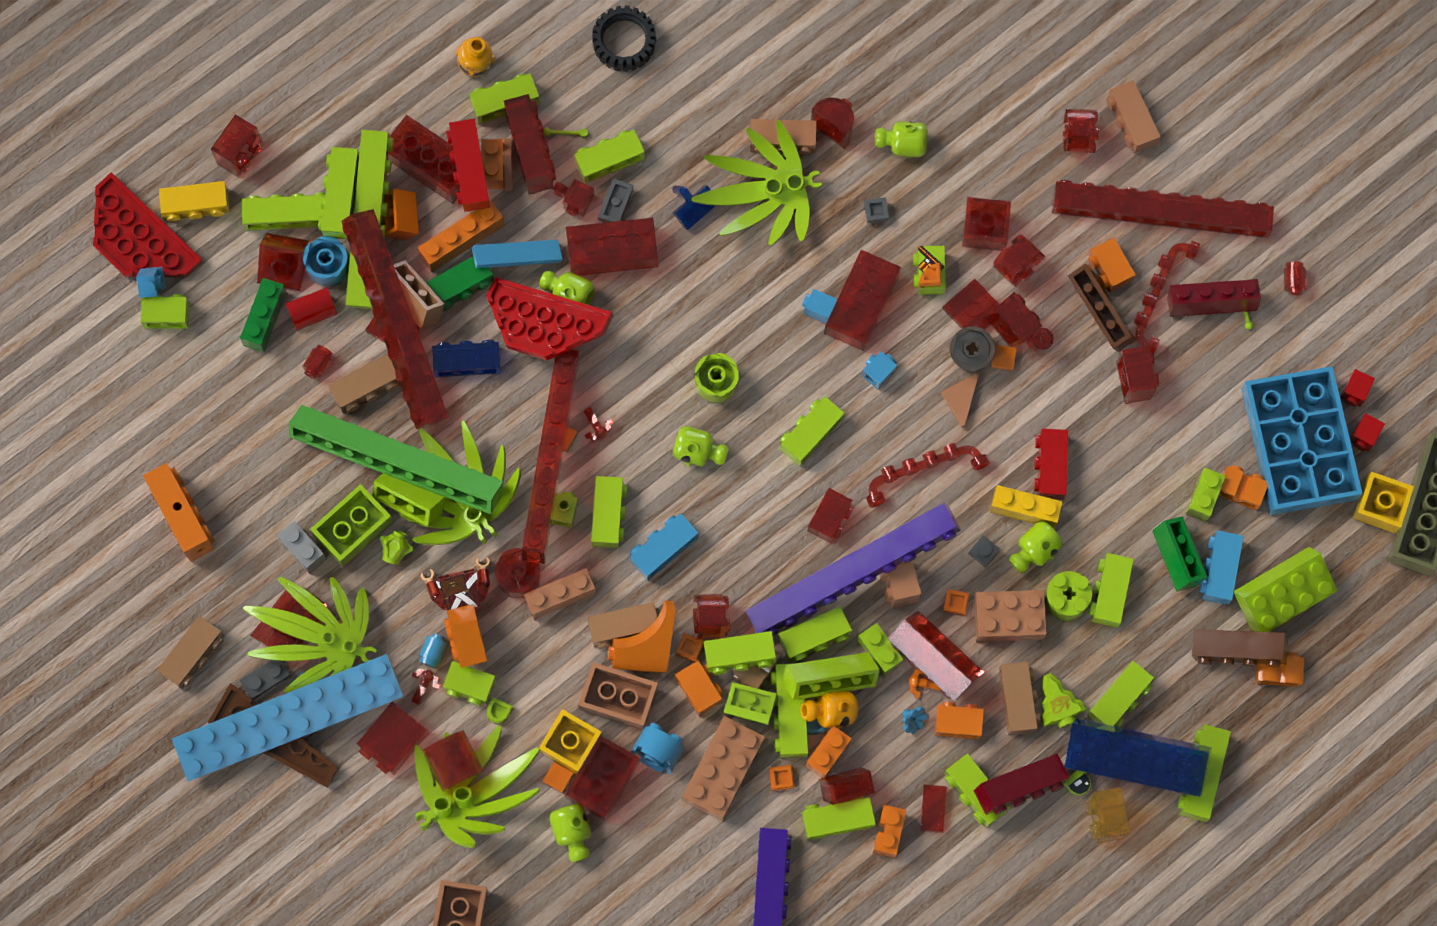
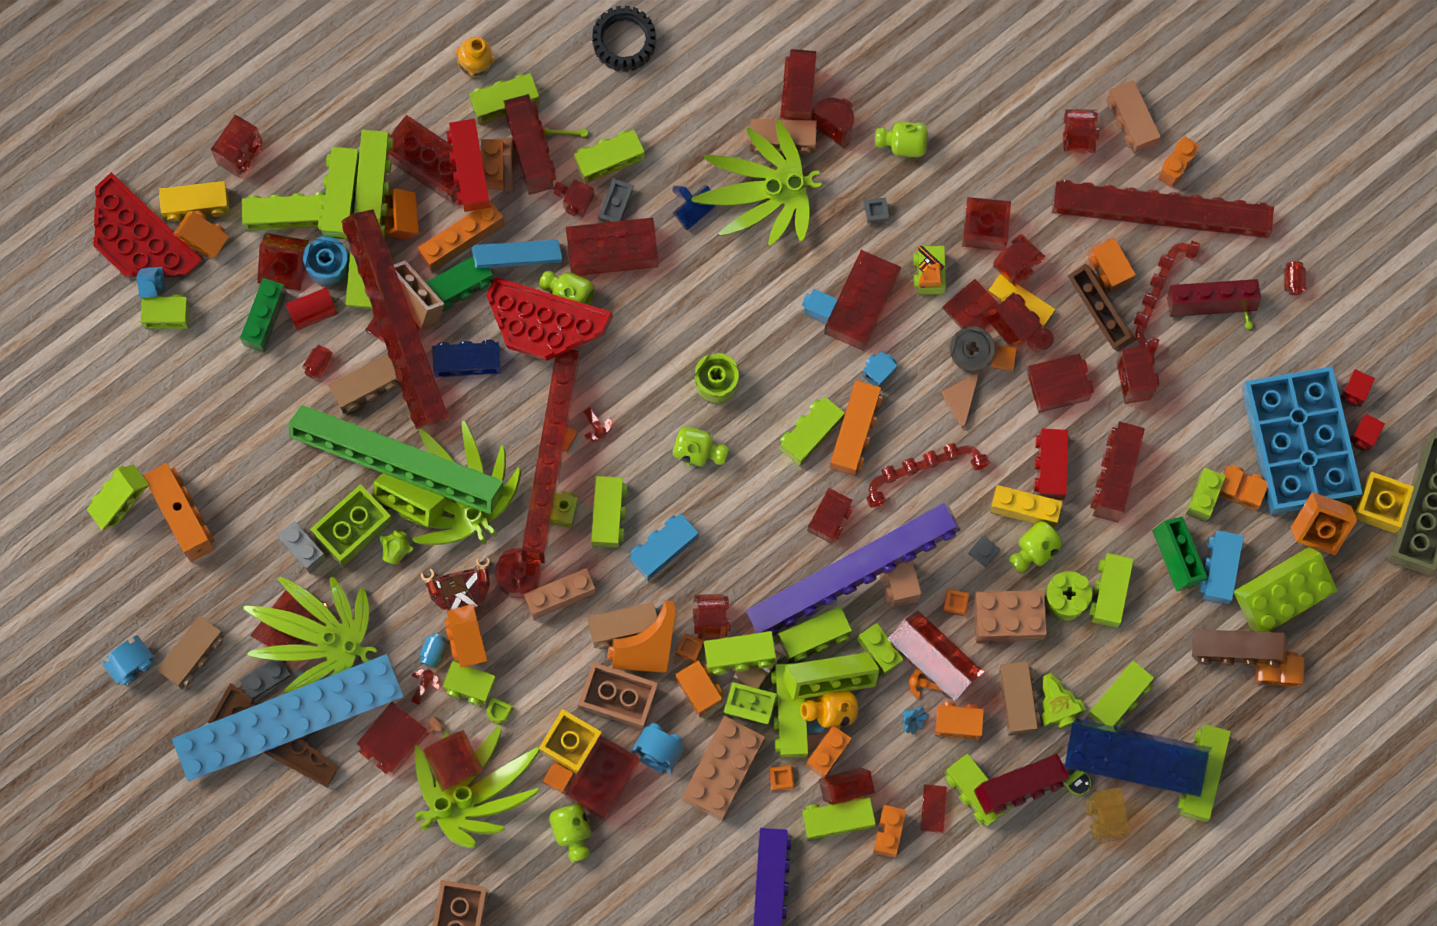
none -> lime brick [86,464,149,530]
none -> dark azure brick [101,635,155,686]
none -> orange brick [173,211,229,259]
none -> nougat rock [429,717,446,734]
none -> clear red brick [780,49,817,120]
none -> orange brick [829,380,883,476]
none -> yellow tile [988,273,1055,329]
none -> clear red brick [1026,353,1094,413]
none -> clear red brick [1090,421,1145,523]
none -> orange brick [1158,137,1199,187]
none -> orange brick [1290,492,1357,556]

